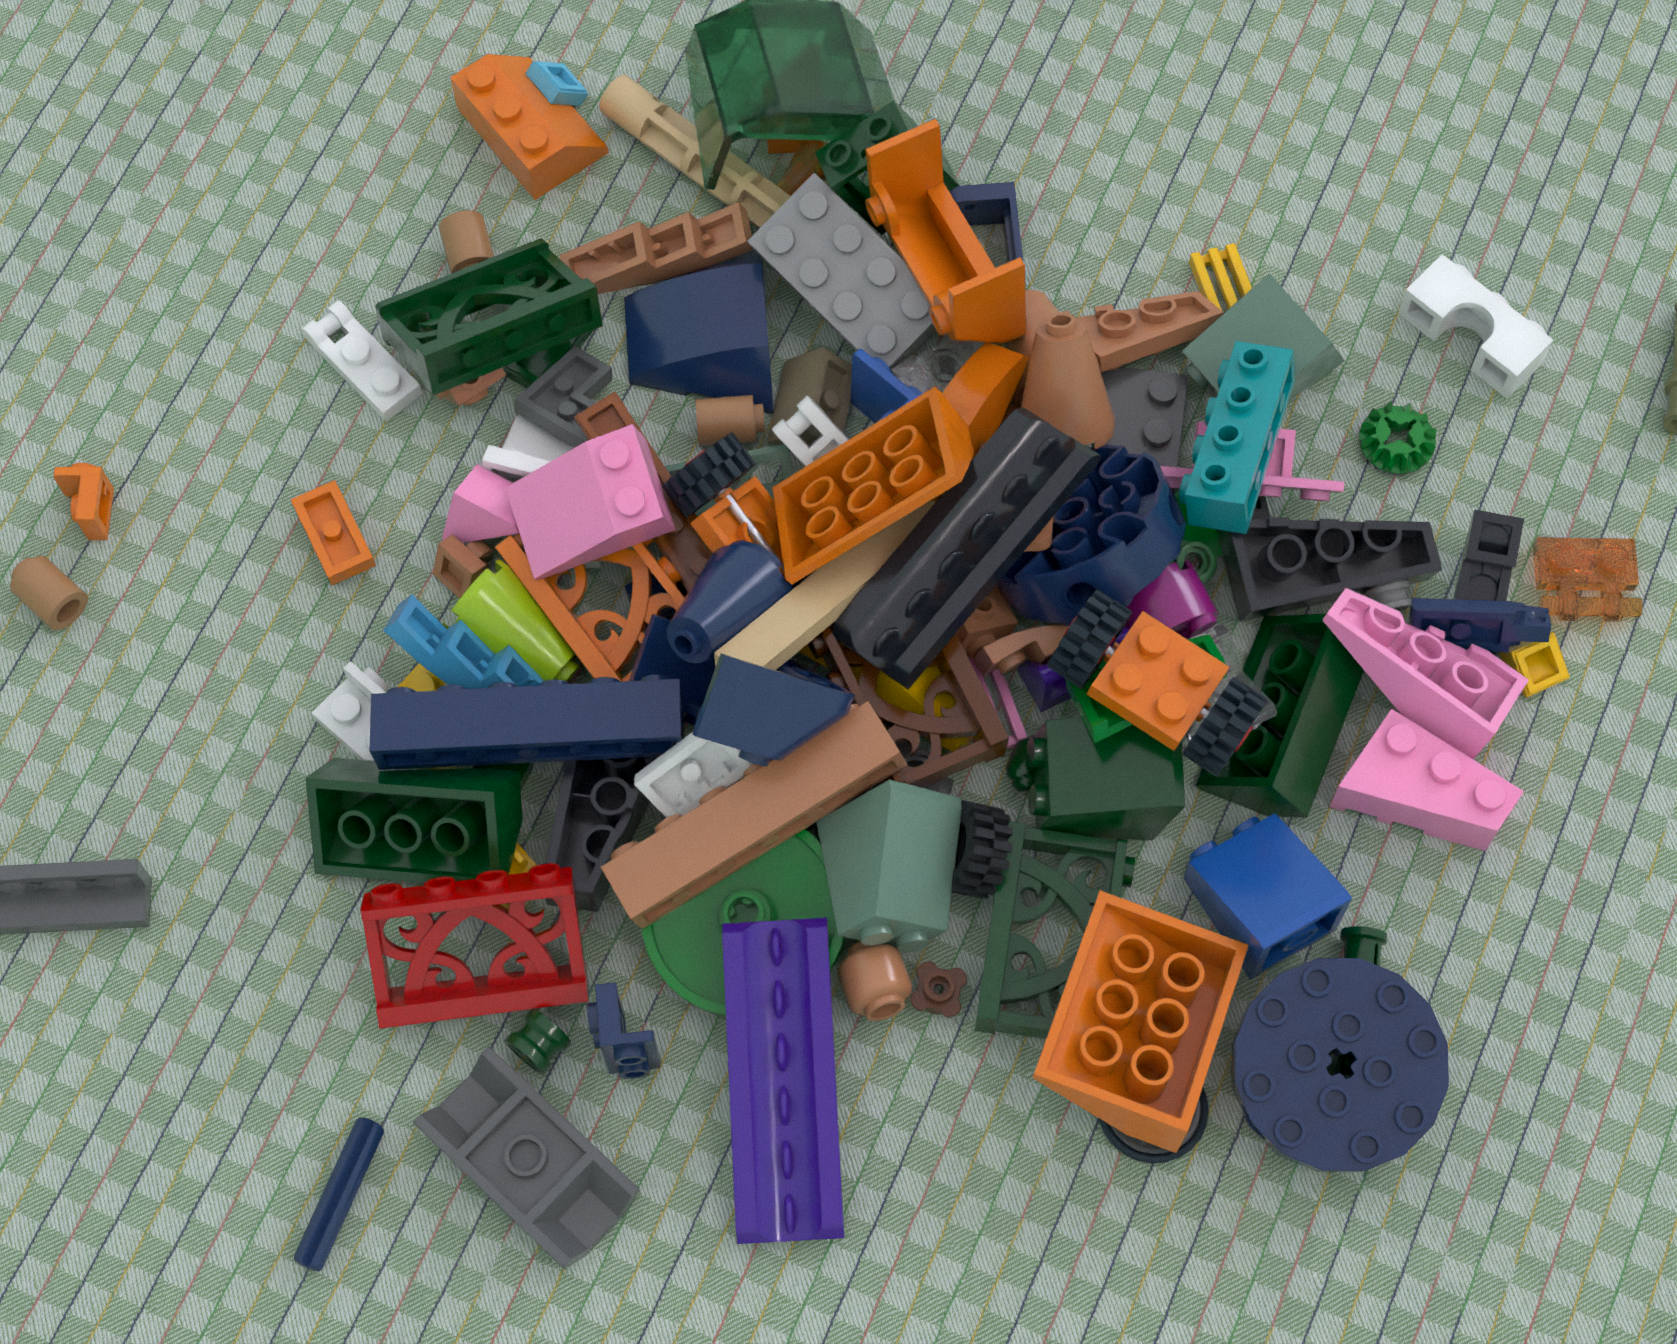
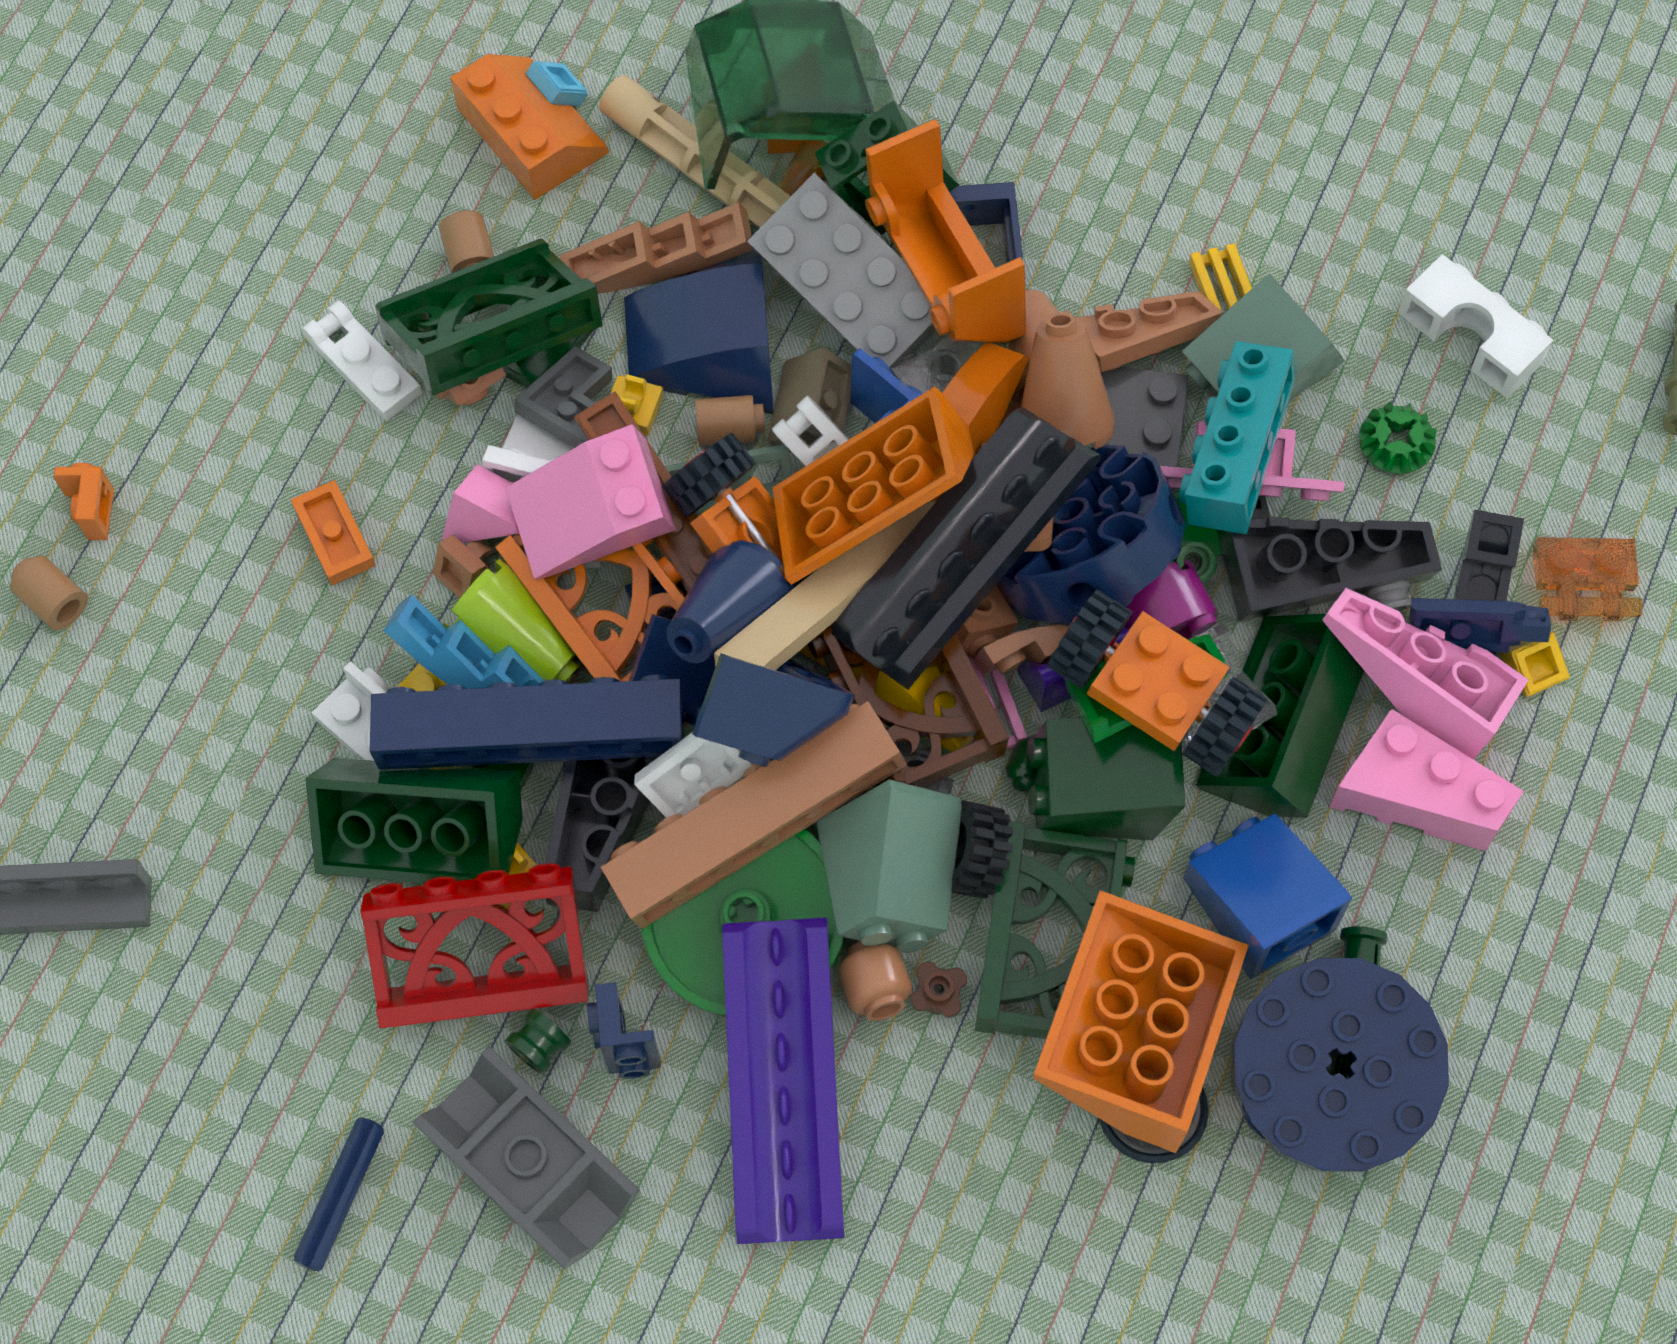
none -> yellow tile [611,374,664,436]

